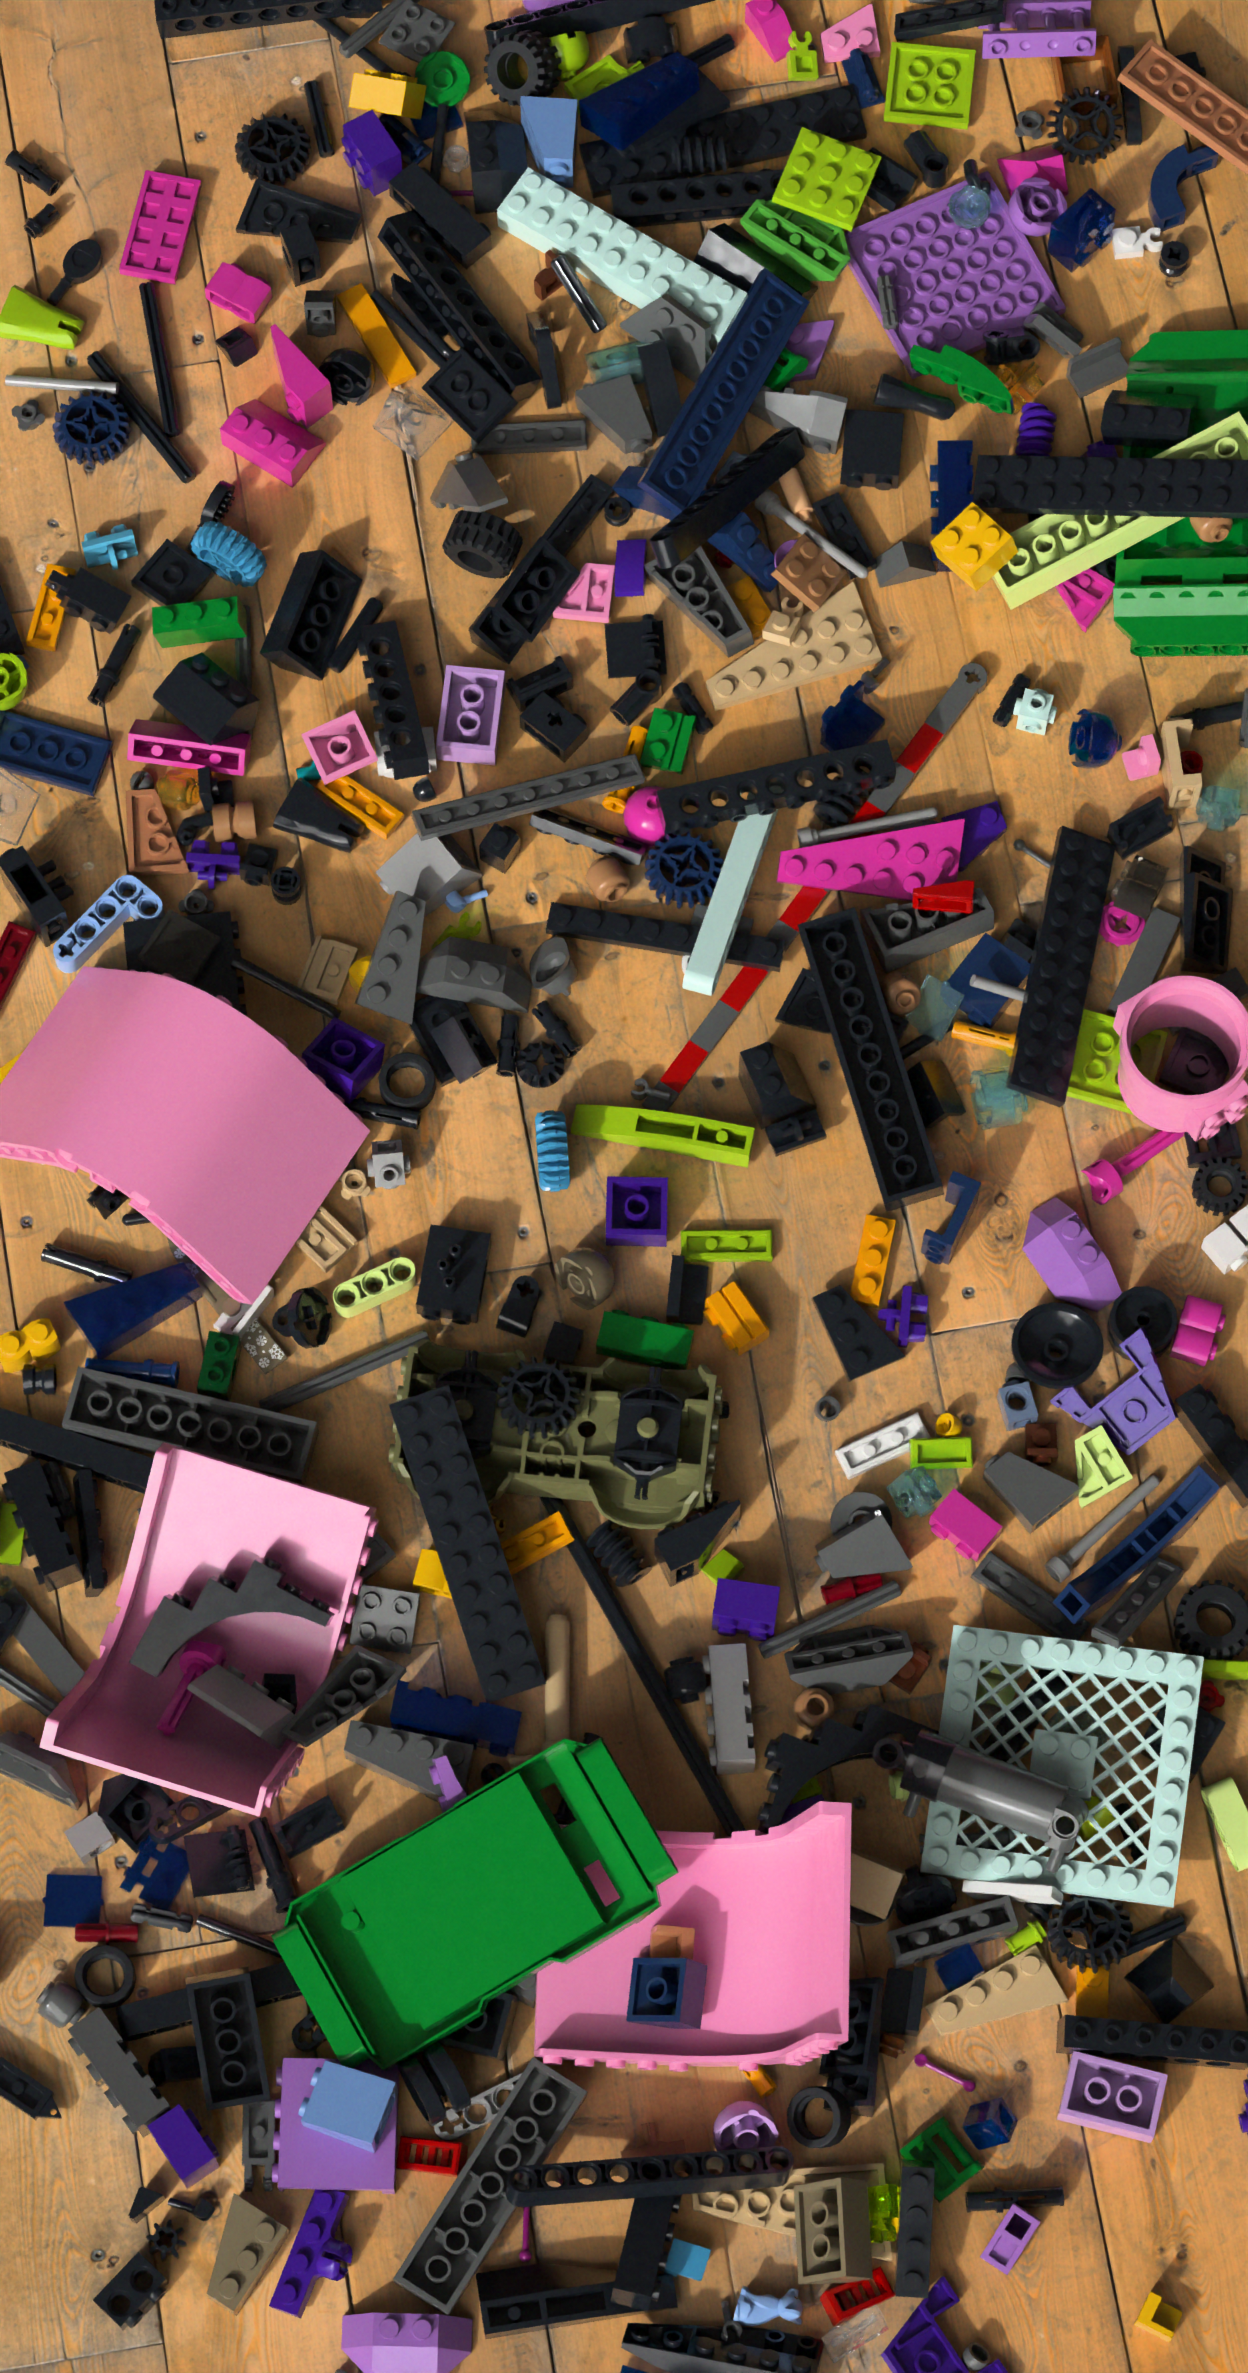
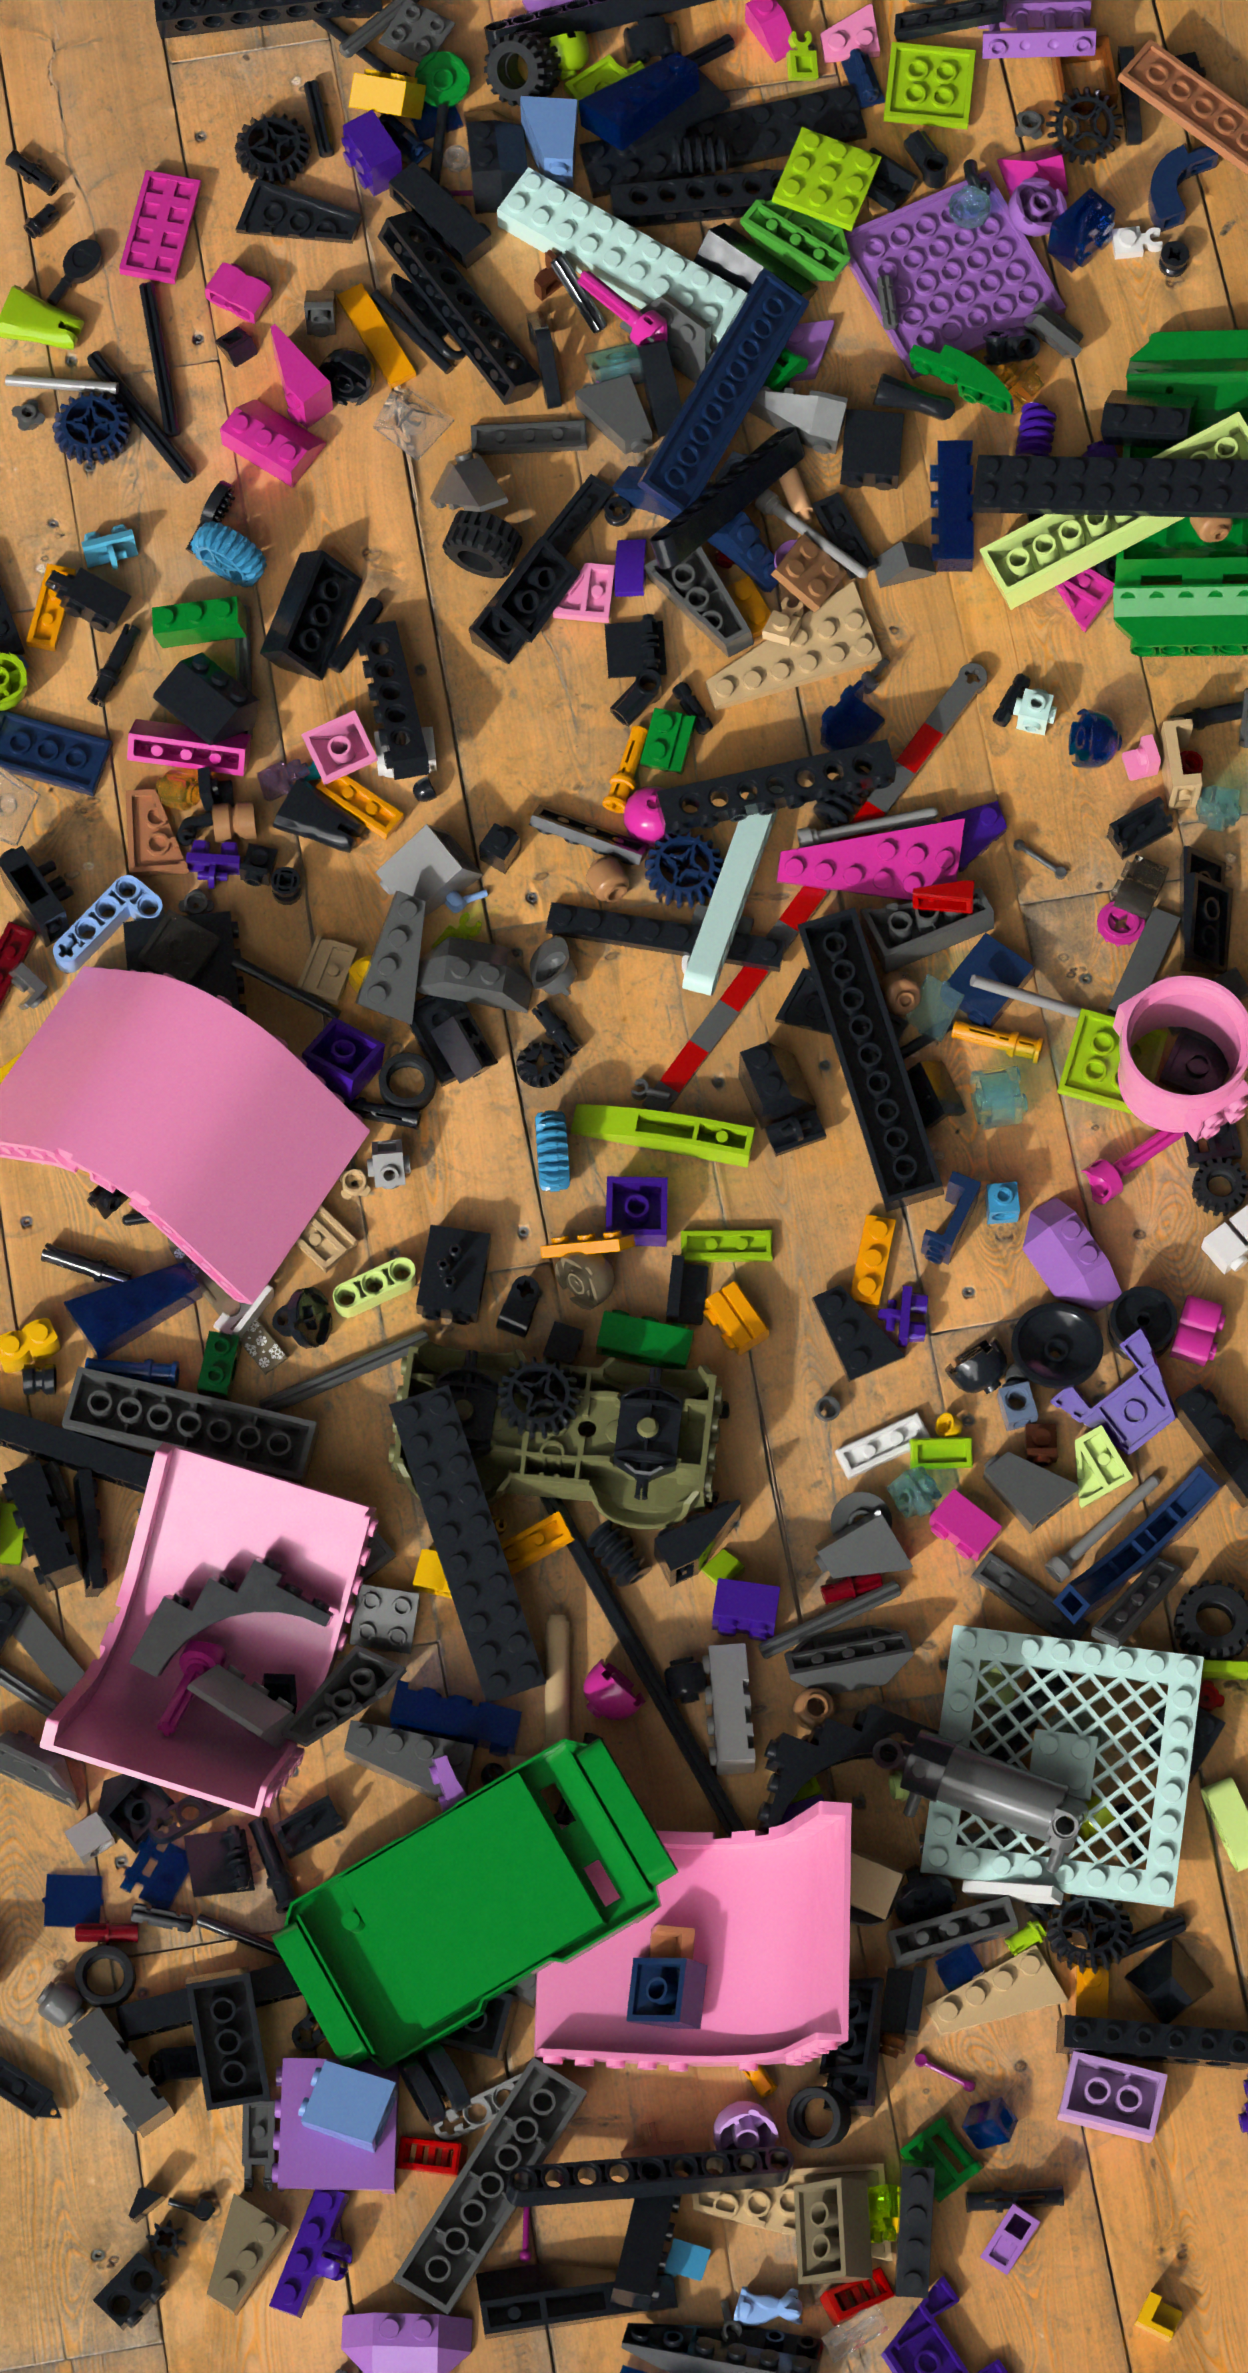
dark grey hinge [130,770,154,790] -> none
black plate [131,539,214,606] -> none
dark purple brick [147,2104,220,2189] -> none
black brick [280,222,322,287] -> none
dark grey tile [411,754,645,841] -> none
black tile [421,347,518,444] -> none
lavender brick [436,665,506,766] -> none
black pin [496,1014,520,1077] -> none
black hinge [506,656,573,713] -> none
black brick [520,692,588,763] -> none
copper bracket [889,1642,932,1695] -> none
yellow brick [931,502,1018,592] -> none
dark grey hinge [961,2342,991,2371] -> none
black bracket [999,918,1037,961] -> none
black plate [1005,825,1116,1107] -> none
dark grey panel [1066,337,1128,398] -> none
none -> dark grey bracket [8,962,48,1010]
none -> clear purple plate [257,759,310,802]
none -> light orange plate [540,1230,635,1258]
none -> dark pink piece [577,271,668,346]
none -> dark pink cylinder [583,1659,646,1721]
none -> black cylinder [945,1336,1008,1394]
none -> dark azure brick [984,1182,1020,1224]

